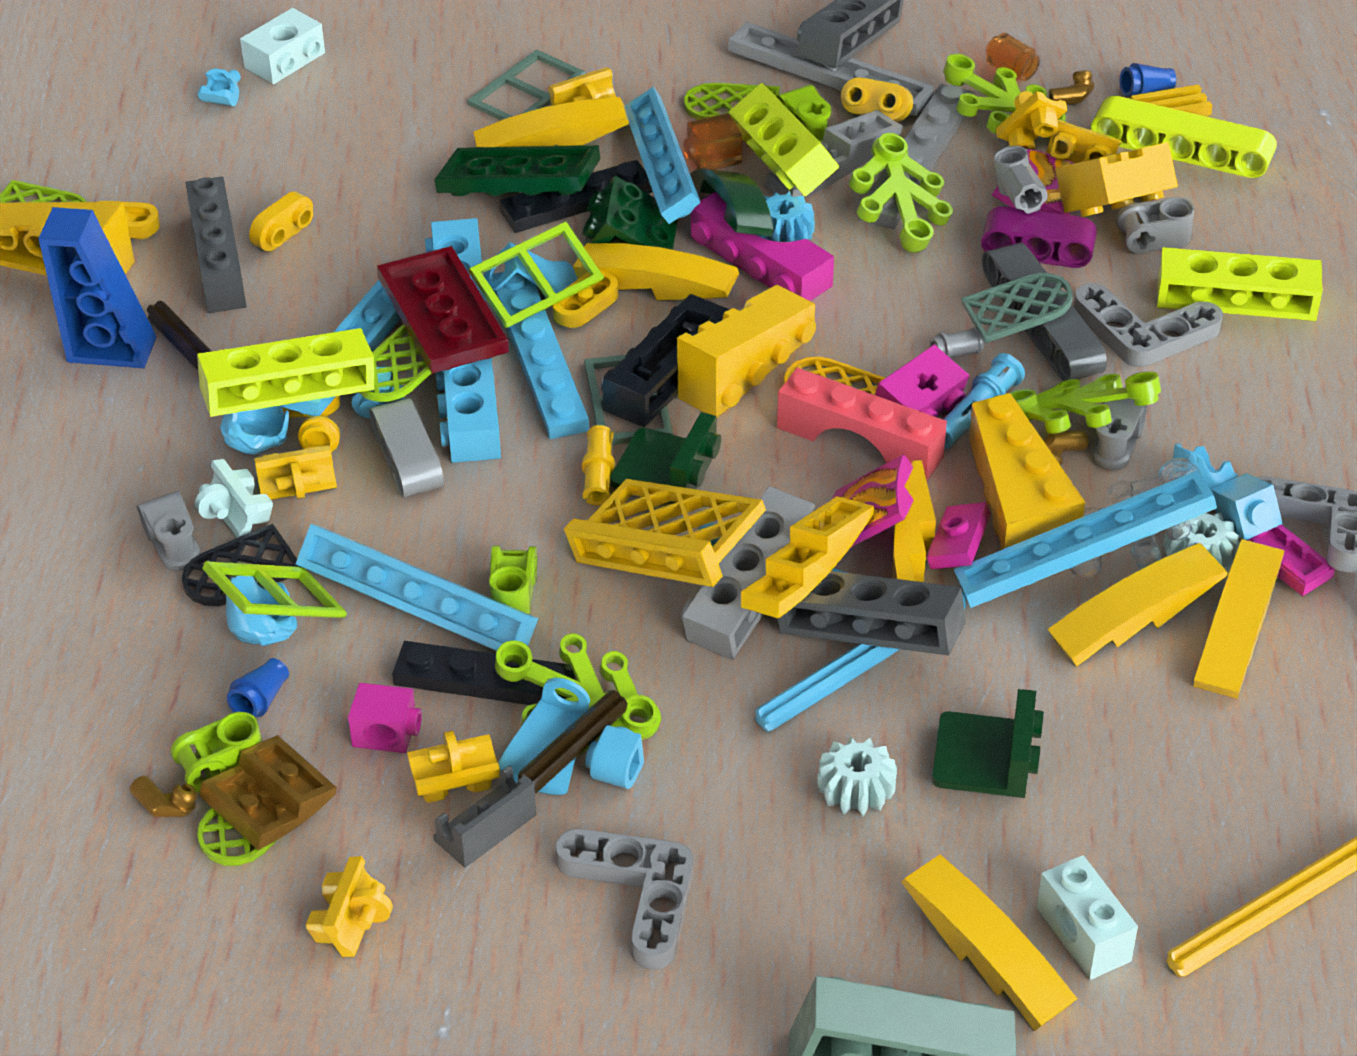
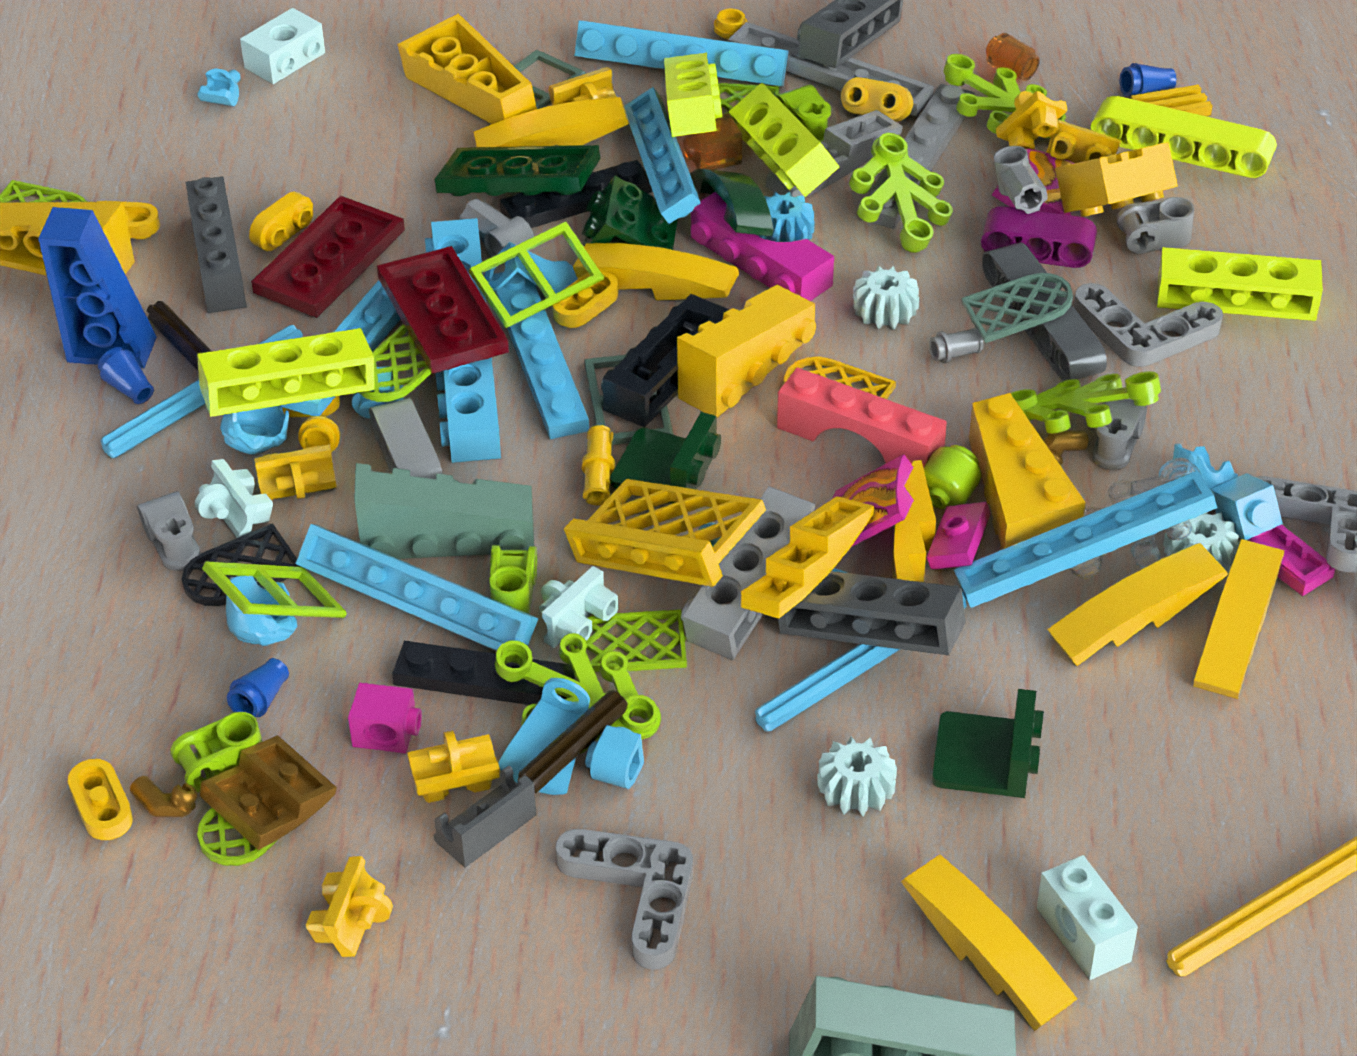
dark pink brick [875,344,970,417] -> none
medium azure pin [943,353,1025,449] -> none
pearl gold arm [1049,70,1095,105] -> none
none -> yellow plate [68,759,133,840]
none -> blue cone [98,347,154,404]
none -> medium azure axle [100,325,303,458]
none -> dark red plate [251,195,405,318]
none -> sand green wedge [354,463,534,559]
none -> yellow wedge [397,13,537,124]
none -> light grey piece [460,198,534,264]
none -> light aqua hips [539,566,618,648]
none -> lime window [569,609,687,672]
none -> medium azure plate [574,20,789,86]
none -> neon yellow brick [664,52,723,137]
none -> yellow plate [714,8,748,40]
none -> light aqua gear [853,266,920,330]
none -> lime head [924,445,982,509]

